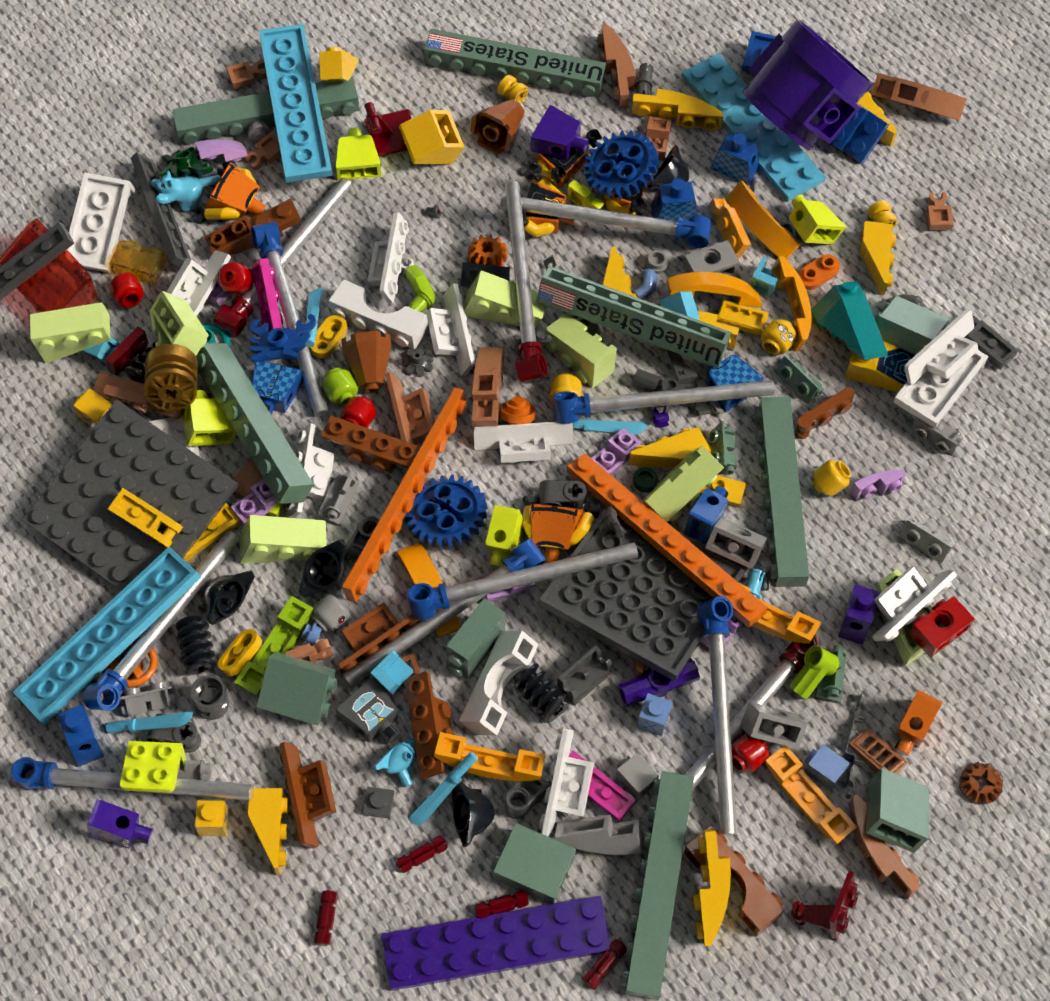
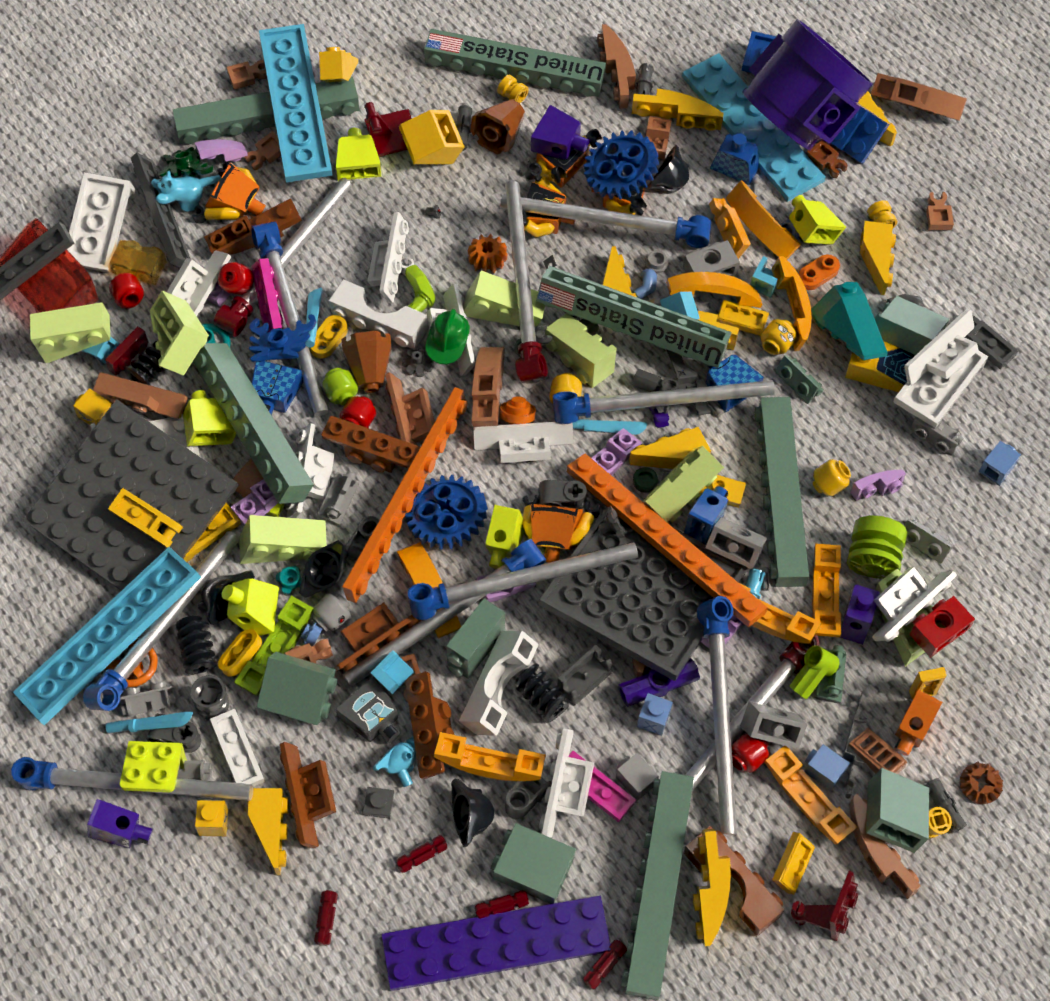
blue torso [58,705,104,767] -> none
pearl gold wheel [144,344,198,411] -> none
light grey plate [248,122,271,143] -> none
medium azure piece [408,752,478,825] -> none
black hinge [460,262,510,287] -> none
light grey slope [555,815,645,855] -> none
neon yellow plate [567,180,604,210] -> none
blue torso [651,178,698,221] -> none
sand green hinge [709,421,737,475] -> none
dark orange plate [795,386,855,439] -> none
none -> white plate [210,709,265,787]
none -> neon yellow torso [222,579,279,636]
none -> teal plate [276,566,302,594]
none -> green piece [426,309,470,365]
none -> dark grey pin [455,105,472,151]
none -> yellow plate [772,832,815,895]
none -> dark orange plate [806,139,848,178]
none -> light orange slope [812,543,841,637]
none -> lime wheel [847,515,907,579]
none -> yellow plate [909,667,947,699]
none -> dark grey pin [924,778,967,834]
none -> yellow wheel [929,807,952,839]
none -> medium blue brick [979,441,1021,486]

